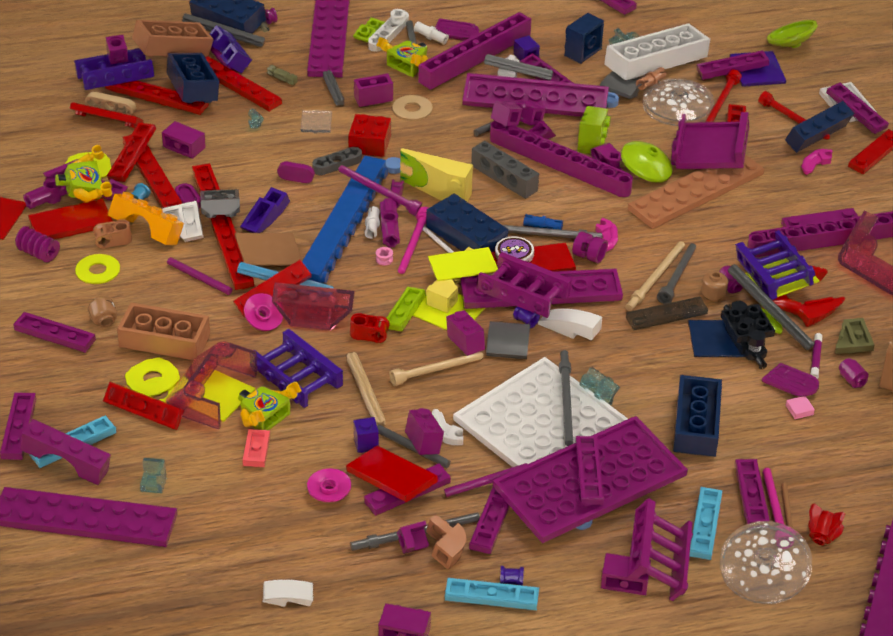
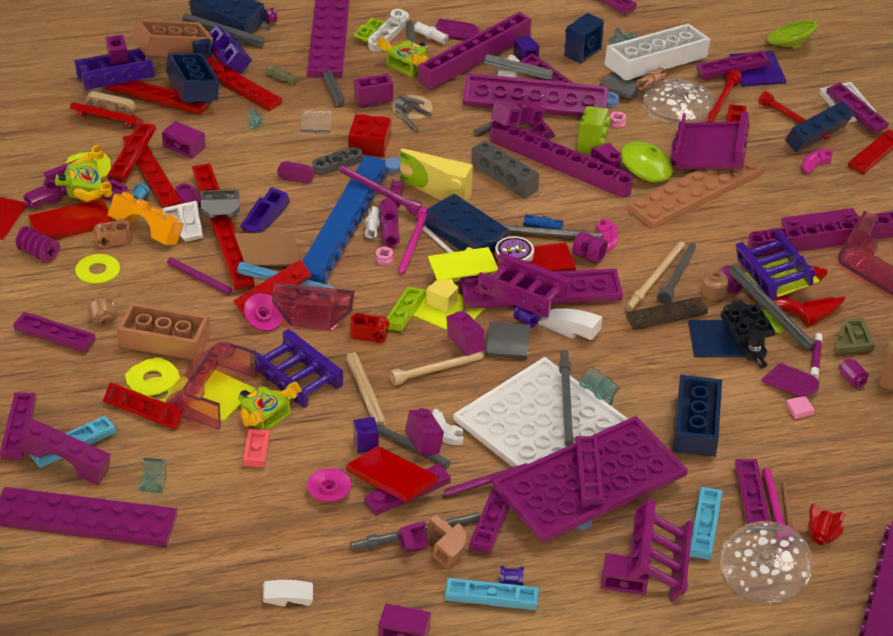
none -> dark blue tile [192,38,212,58]
none -> dark grey plant [395,94,432,132]
none -> bright pink bush [610,112,626,128]

